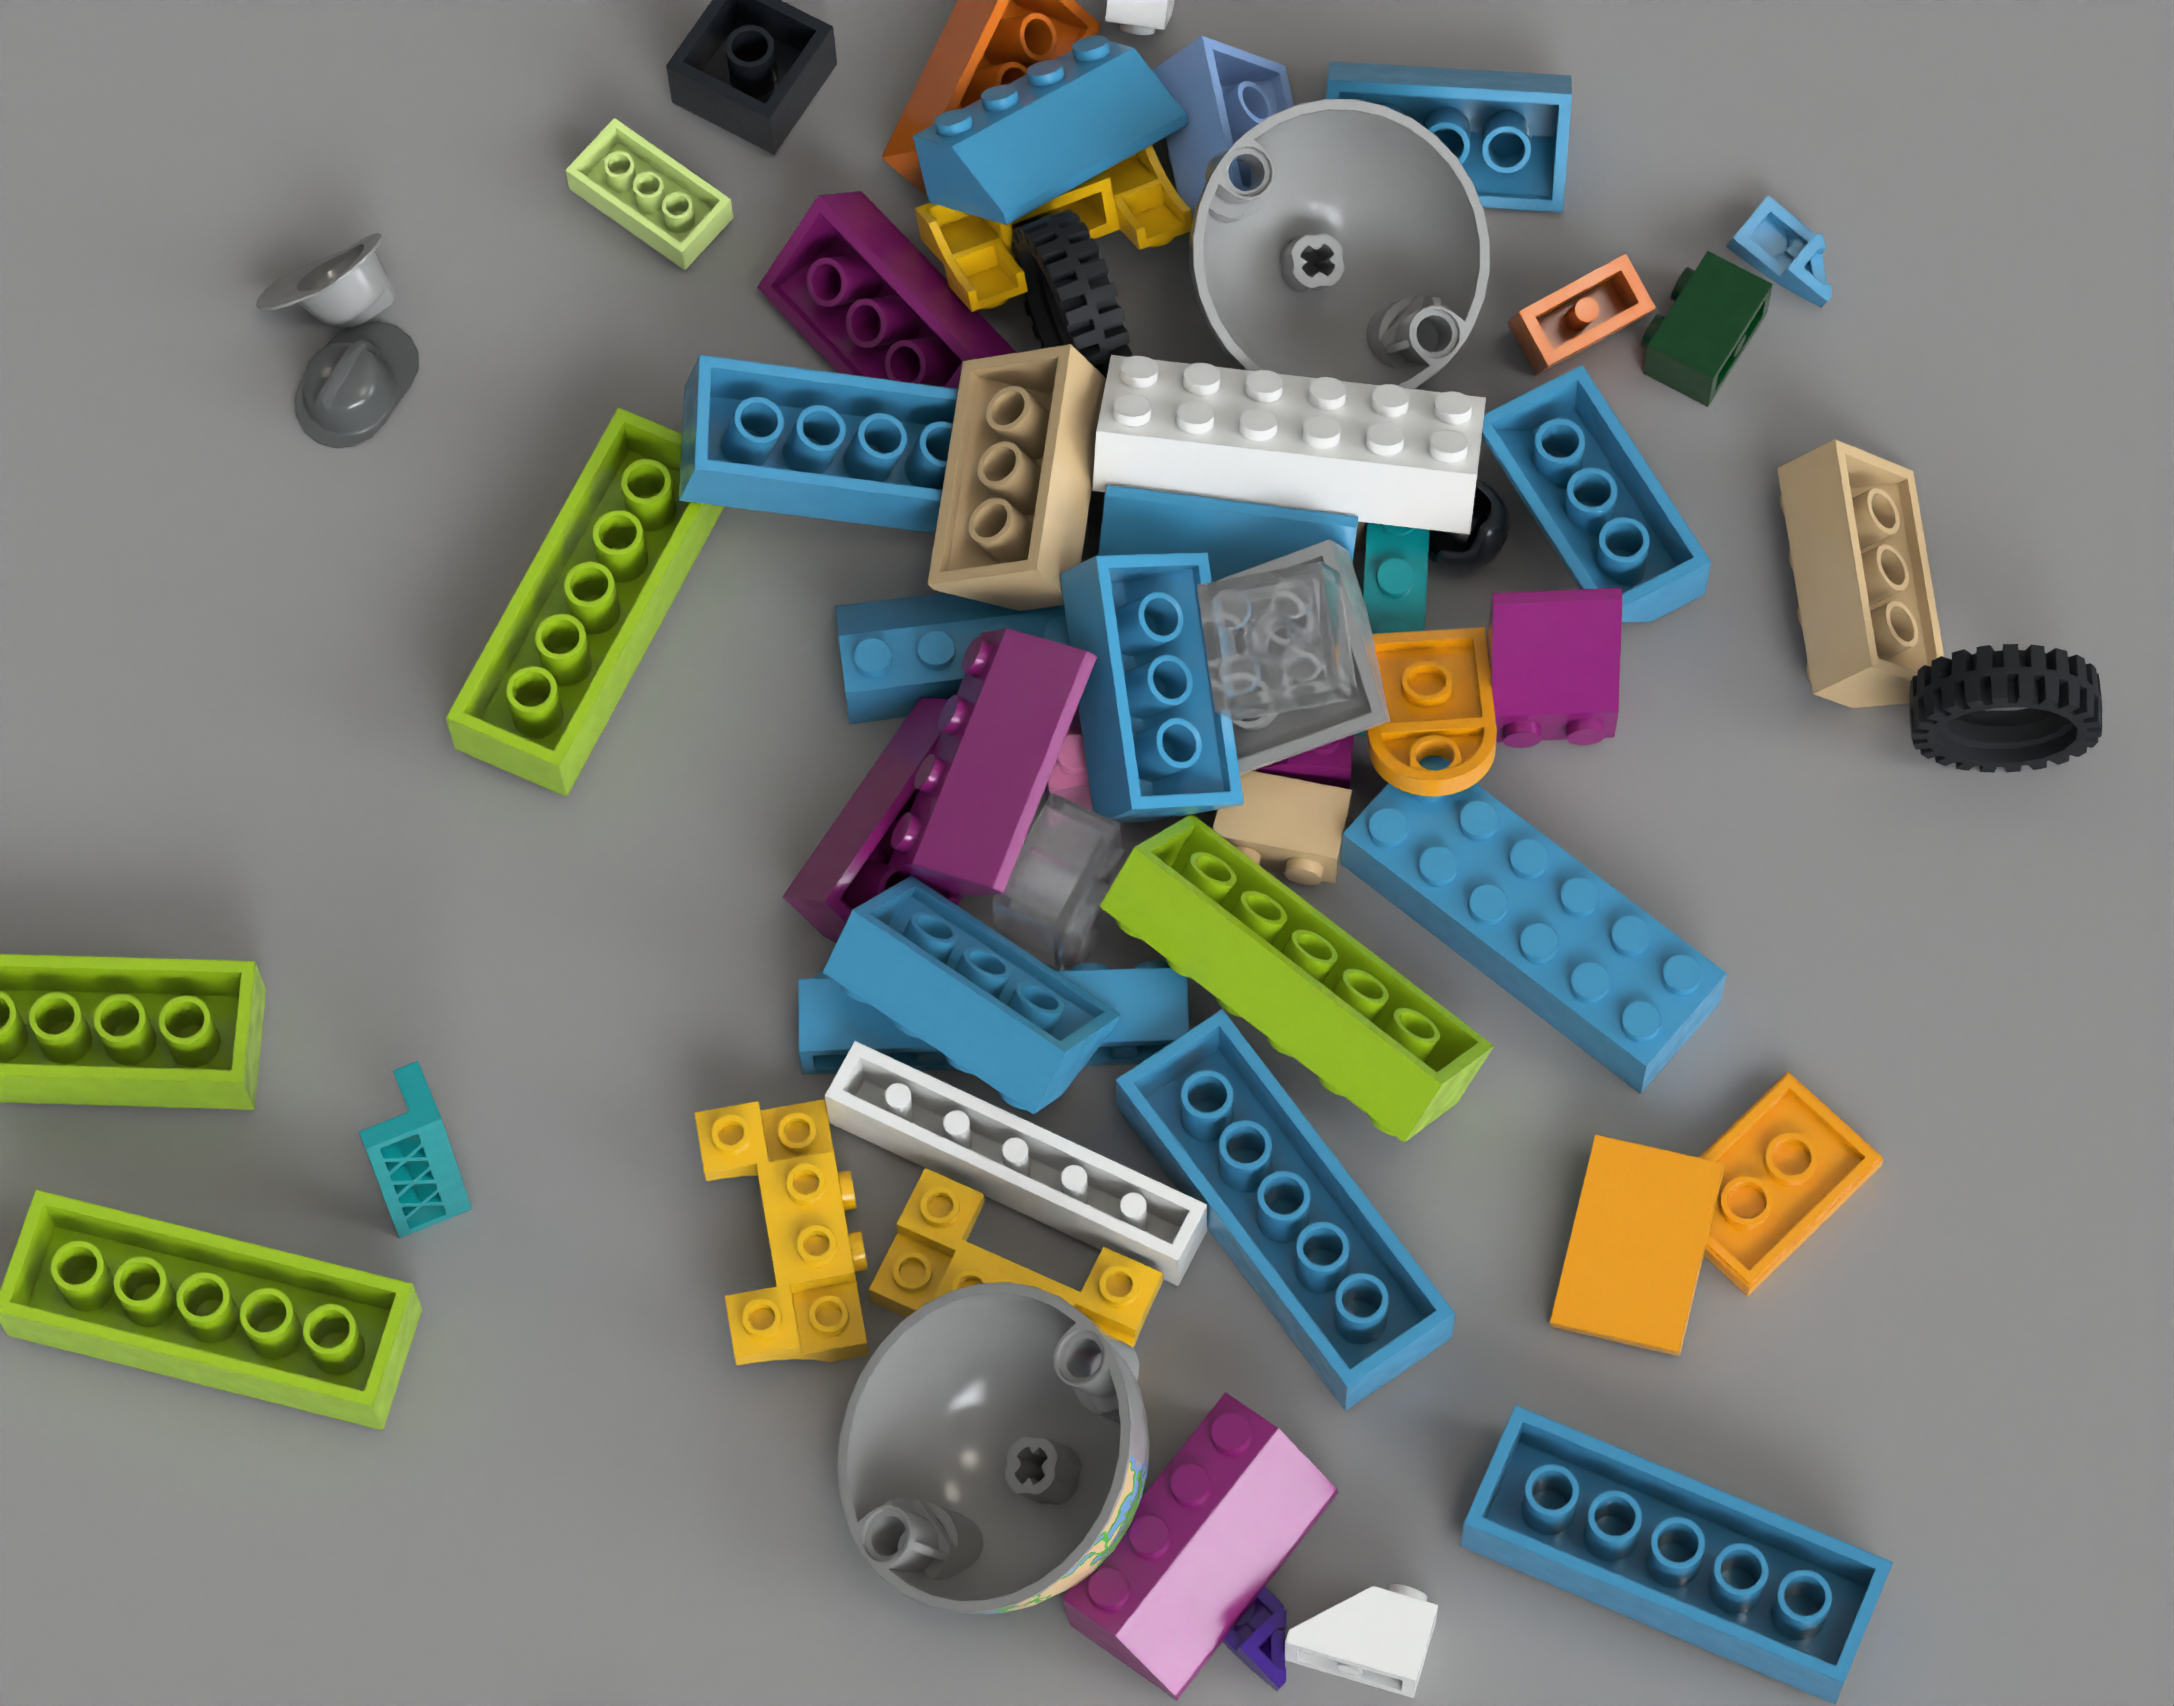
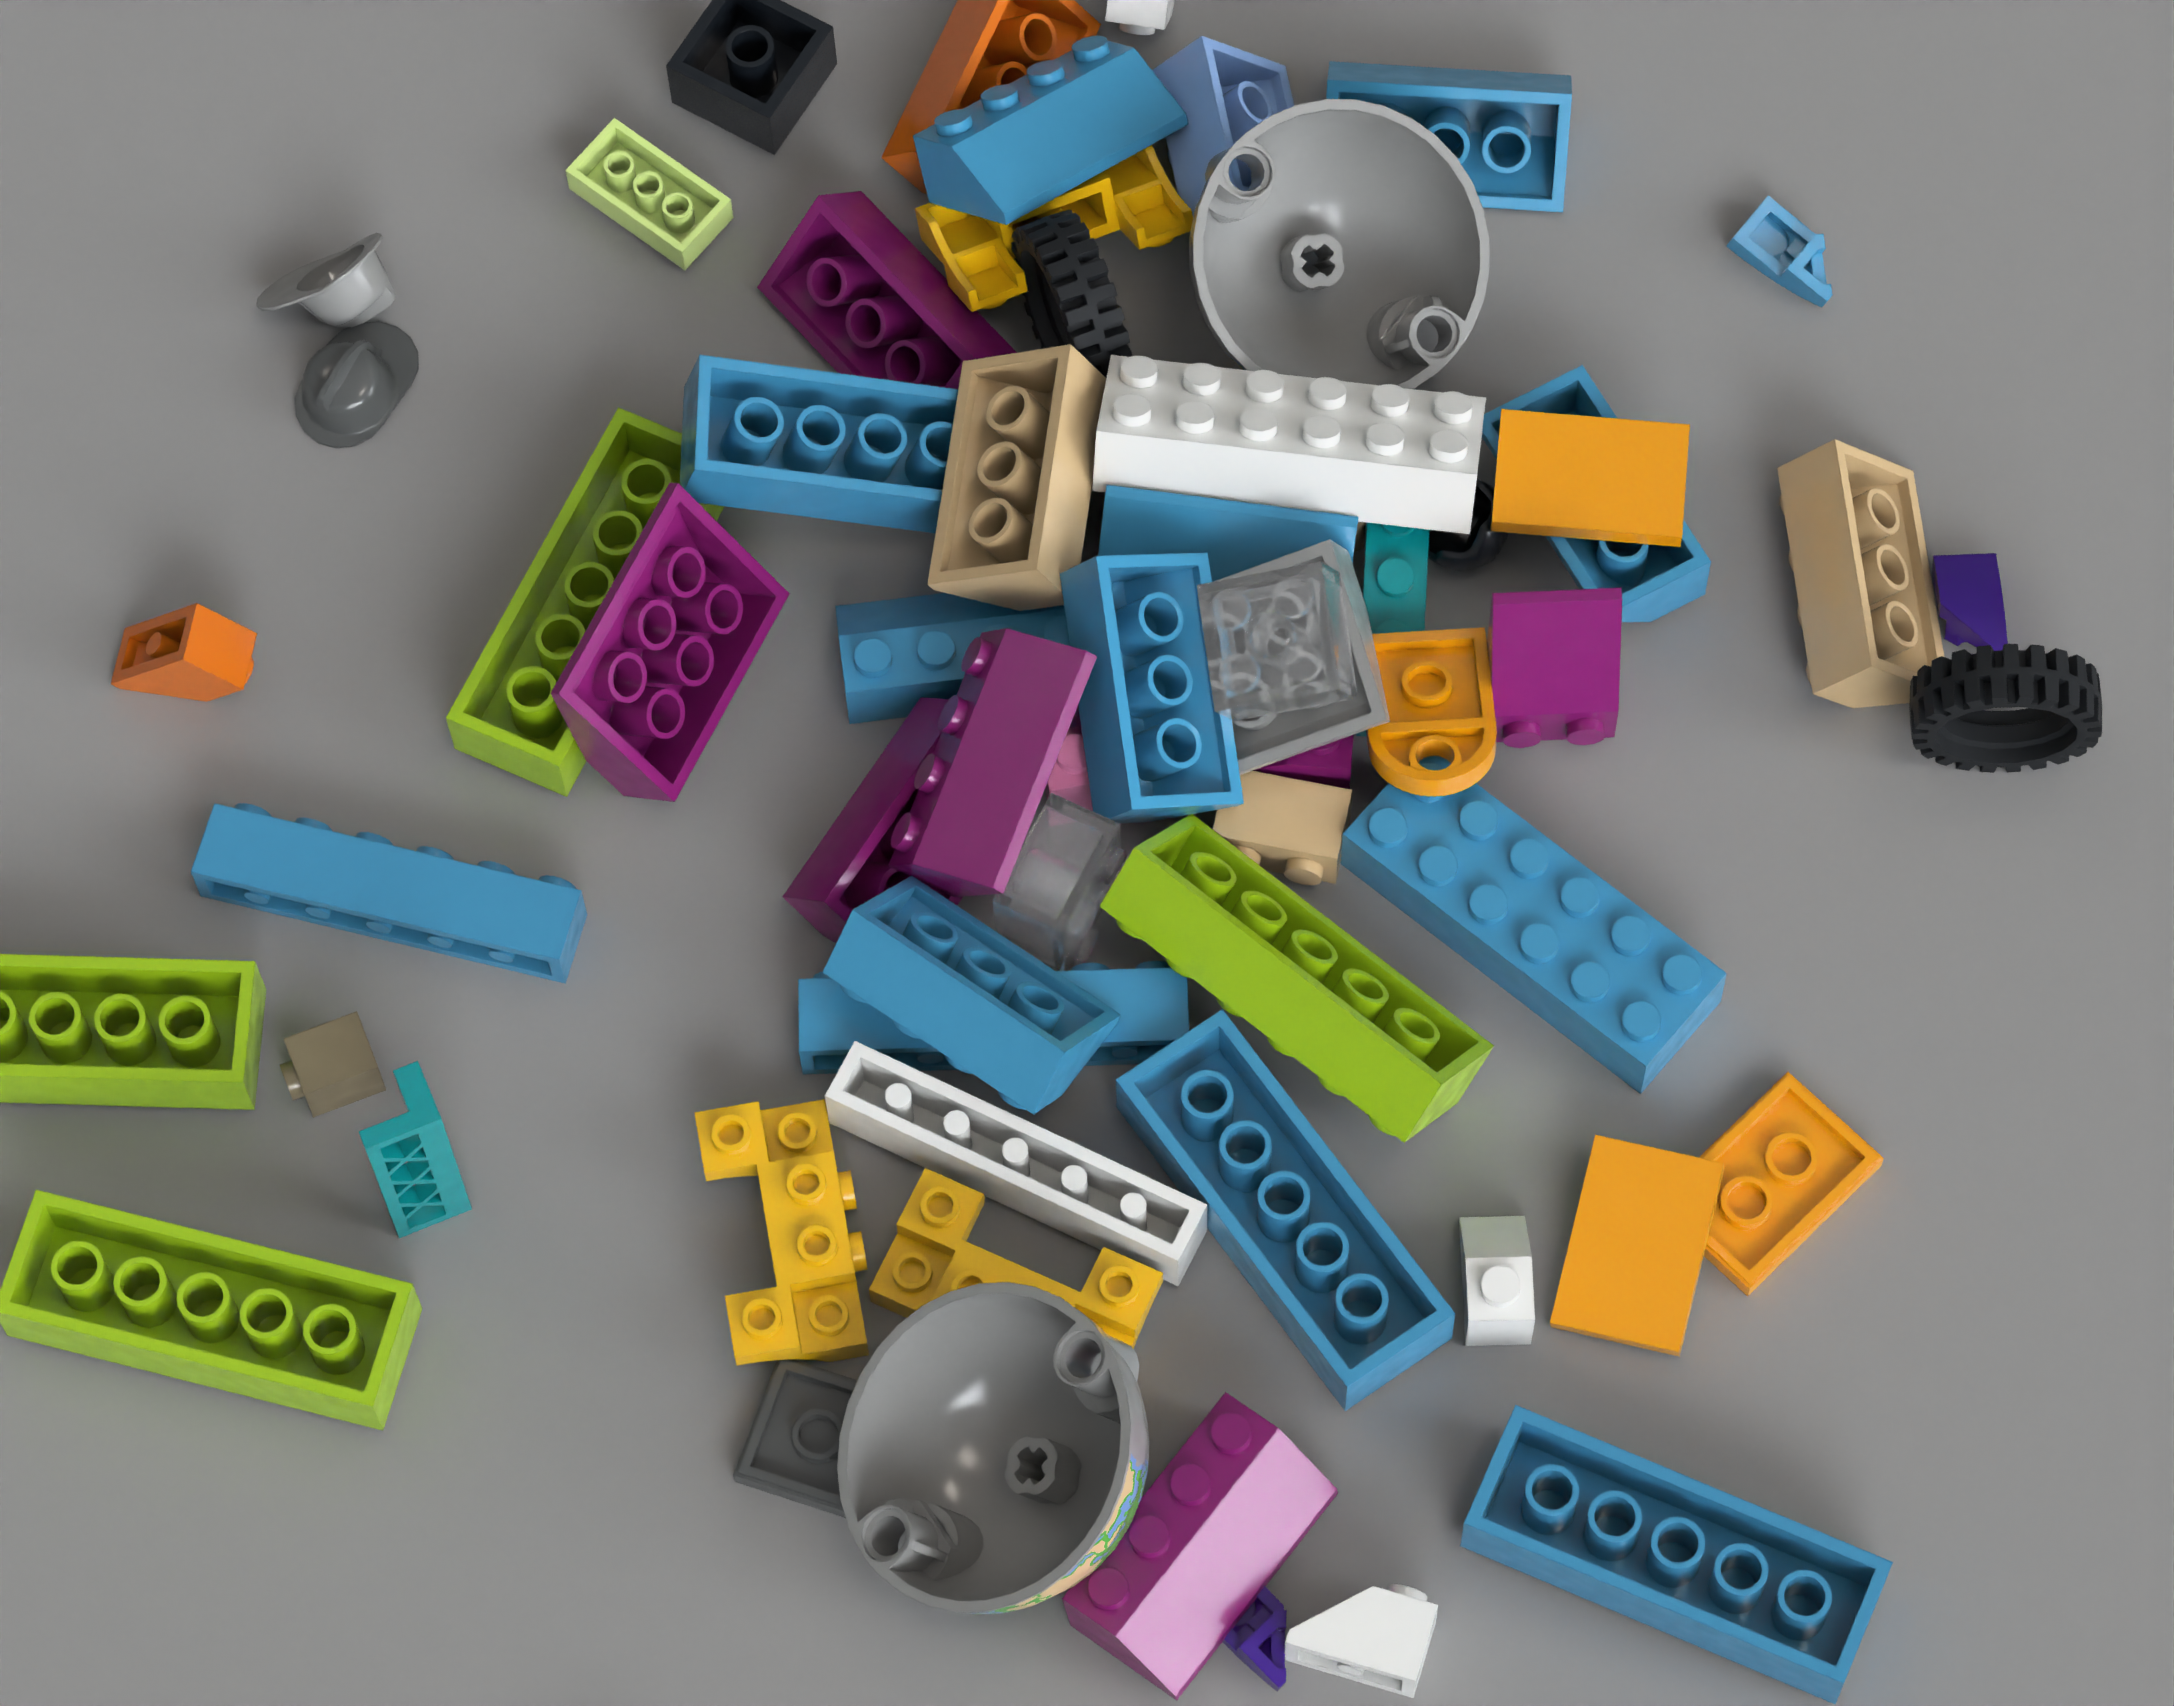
orange brick [1507,254,1656,376] -> none
dark green brick [1641,251,1773,407] -> none
none -> orange slope [111,603,257,702]
none -> dark azure brick [191,803,587,984]
none -> dark tan brick [280,1011,386,1118]
none -> magenta slope [550,483,790,802]
none -> dark grey tile [733,1359,857,1518]
none -> white slope [1459,1216,1535,1346]
none -> light orange tile [1491,409,1690,547]
none -> dark purple slope [1931,553,2008,651]

